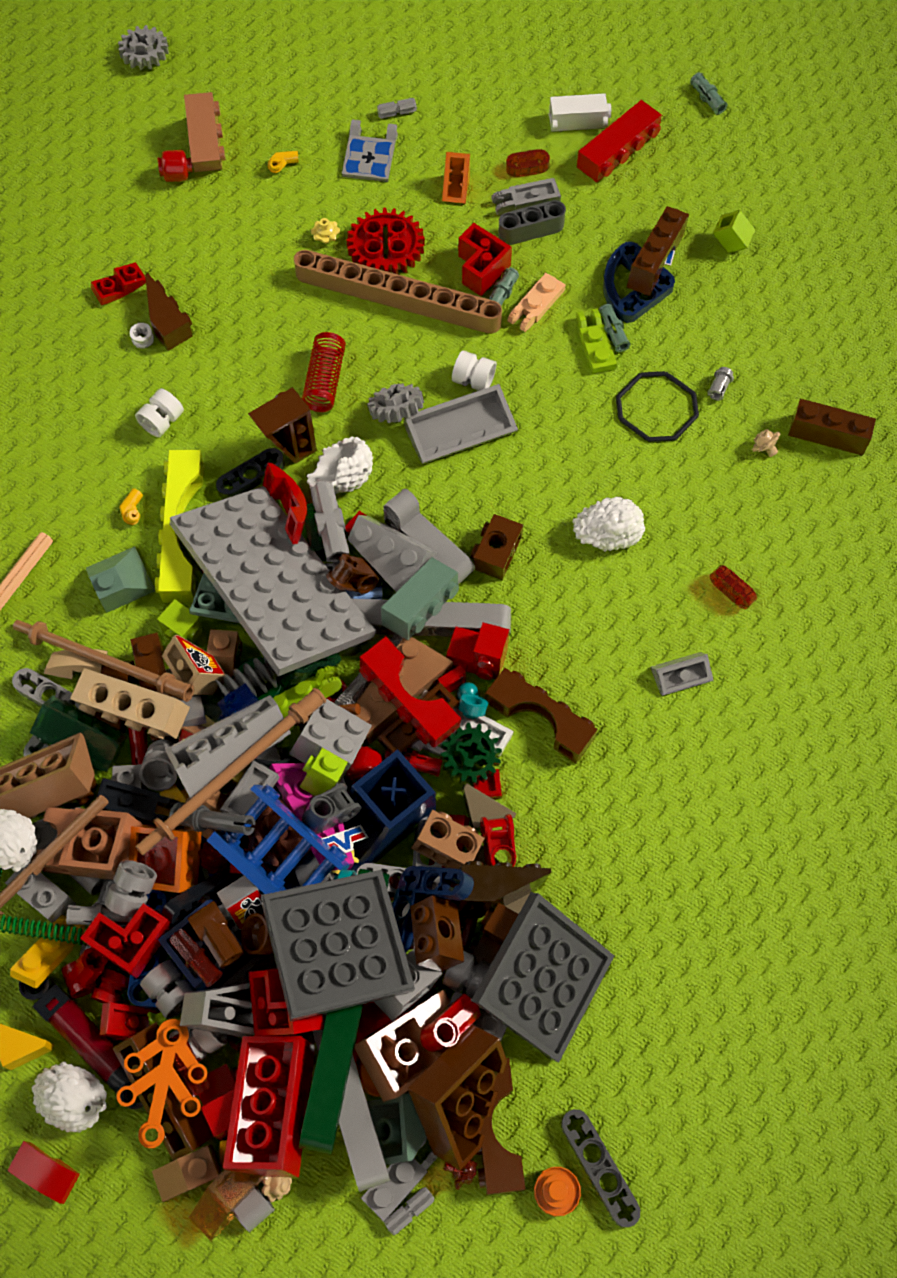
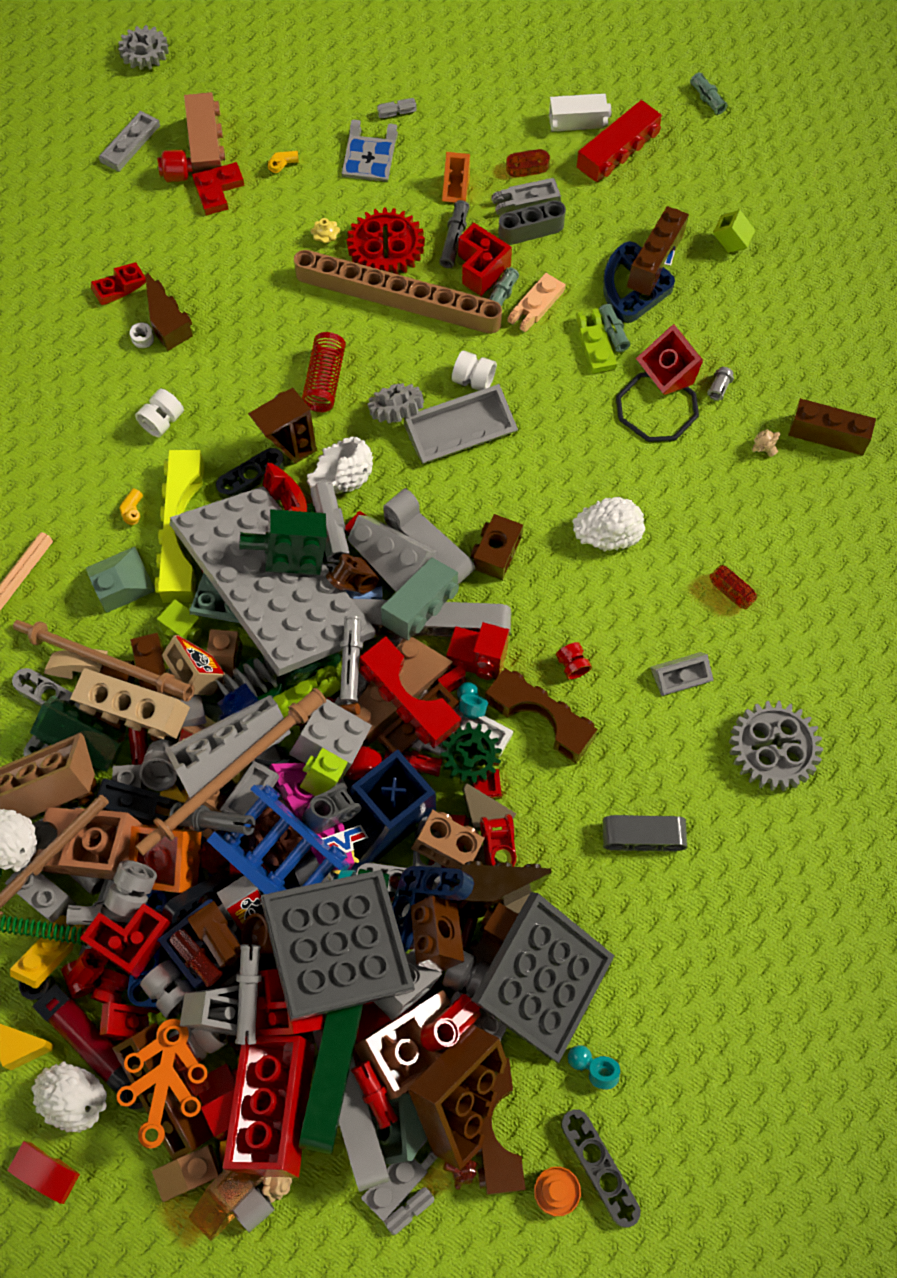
none -> light grey tile [99,111,160,172]
none -> red plate [192,162,245,216]
none -> light grey pin [235,944,262,1045]
none -> dark green brick [239,509,327,575]
none -> light grey pin [339,616,363,703]
none -> red pin [351,1060,399,1129]
none -> dark grey pin [439,200,470,268]
none -> red wheel [556,642,592,680]
none -> teal plate [568,1045,620,1090]
none -> dark grey beam [603,815,687,851]
none -> red slope [636,324,703,395]
none -> light grey gear [729,701,823,791]

